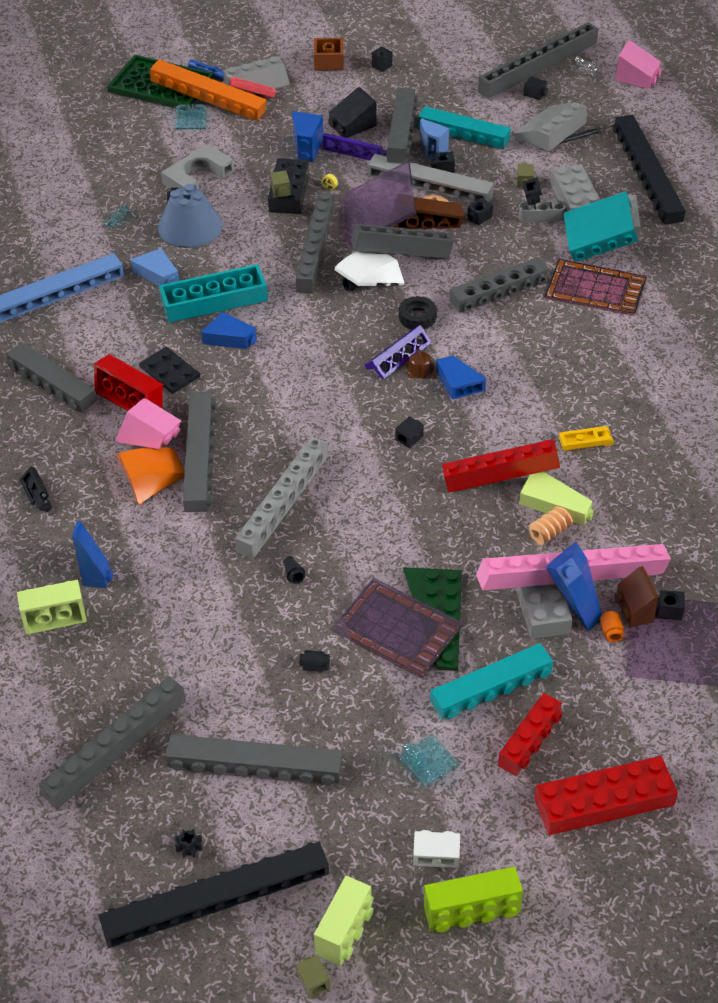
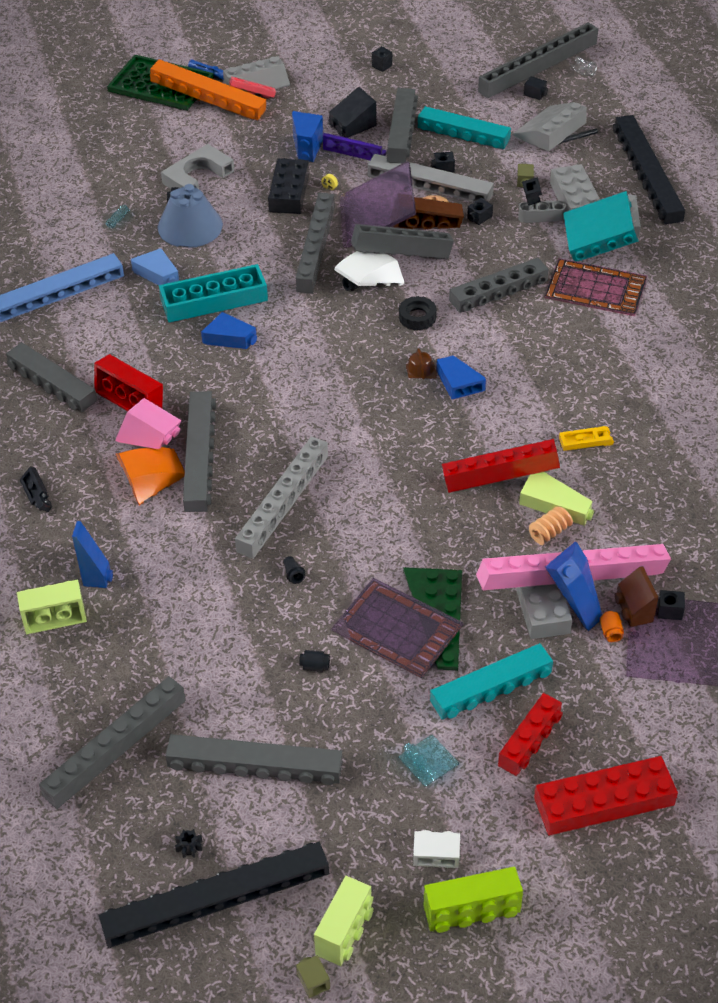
black plate [139,346,200,394] -> none
clear light blue hinge [175,104,207,129] -> none
olive brick [270,171,291,198] -> none
dark orange brick [314,38,344,70] -> none
fence [364,325,432,379] -> none
black brick [395,416,424,448] -> none
medium blue slope [420,119,449,160] -> none
bright pink slope [616,40,662,89] -> none

